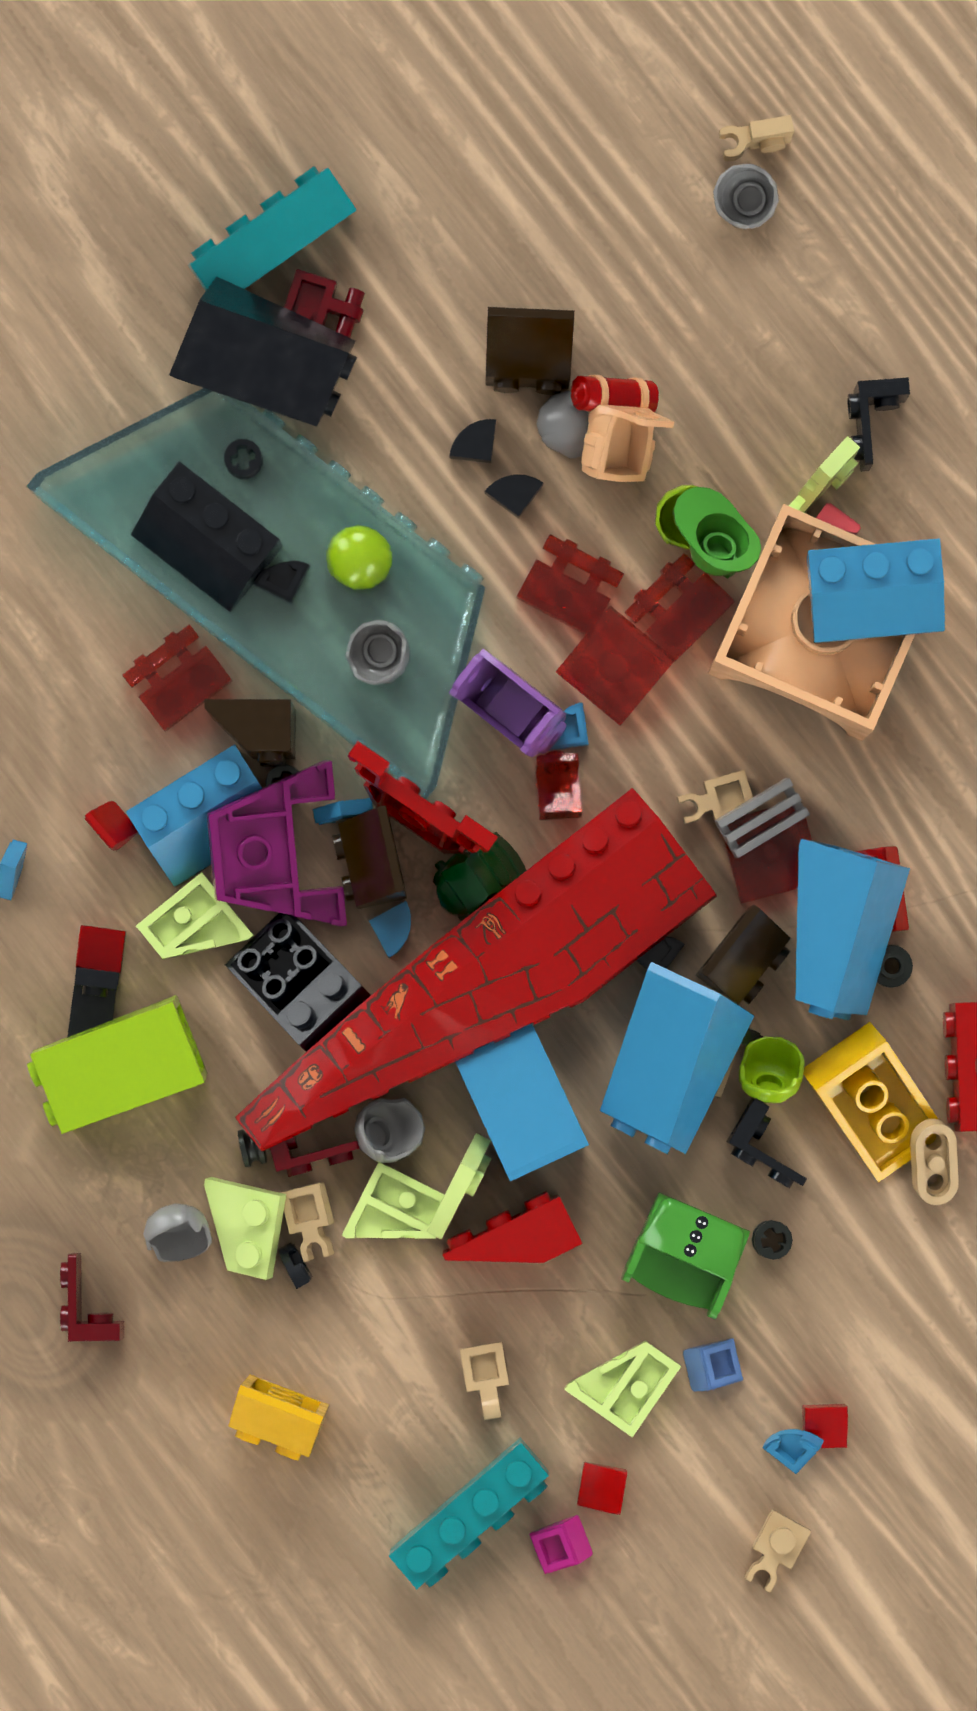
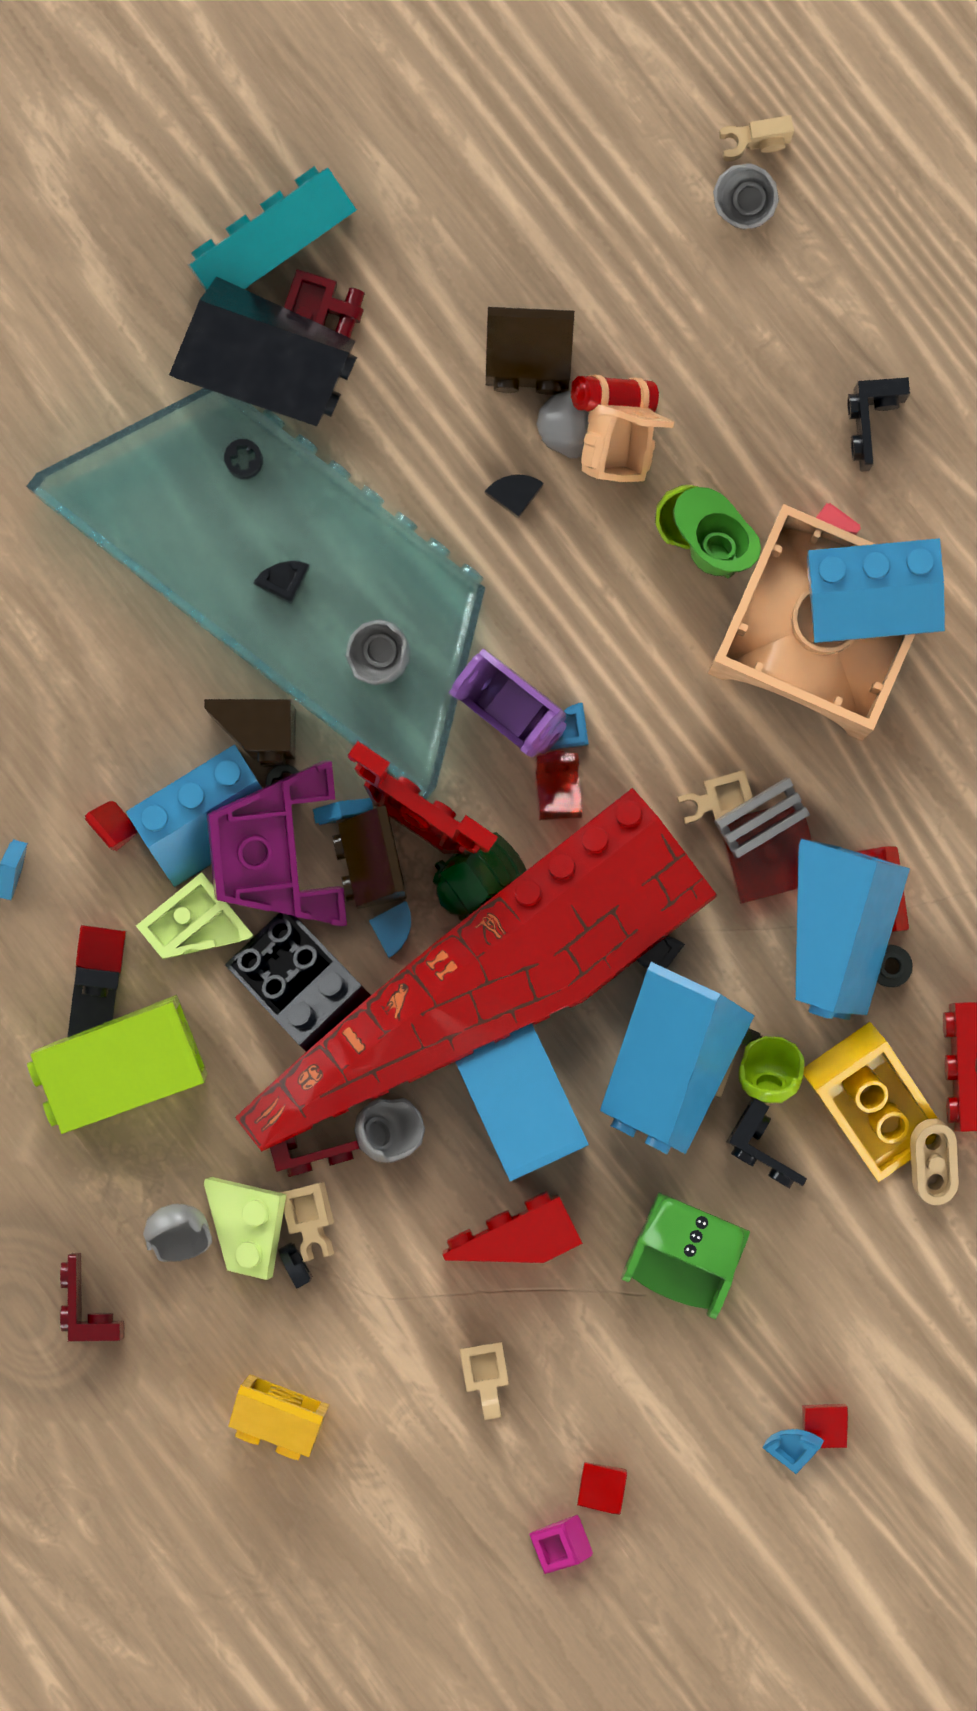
clear red plate [122,624,232,732] -> none
black slope [131,461,282,613] -> none
pearl dark grey bush [238,1130,267,1167] -> none
lime hair [325,525,392,590] -> none
yellowish green wing [341,1162,445,1239] -> none
teal brick [389,1437,549,1590] -> none
yellowish green wing [426,1133,492,1239] -> none
black tile [449,419,496,463] -> none
clear red plate [517,534,625,638] -> none
clear red plate [556,605,676,726] -> none
yellowish green wing [564,1341,681,1438] -> none
clear red plate [624,553,735,663] -> none
medium blue slope [683,1338,743,1392] -> none
dark brown slope [696,904,791,1005] -> none
tan plate [744,1509,811,1593] -> none
pearl dark grey bush [752,1220,793,1260] -> none
yellowish green wing [789,436,860,513] -> none

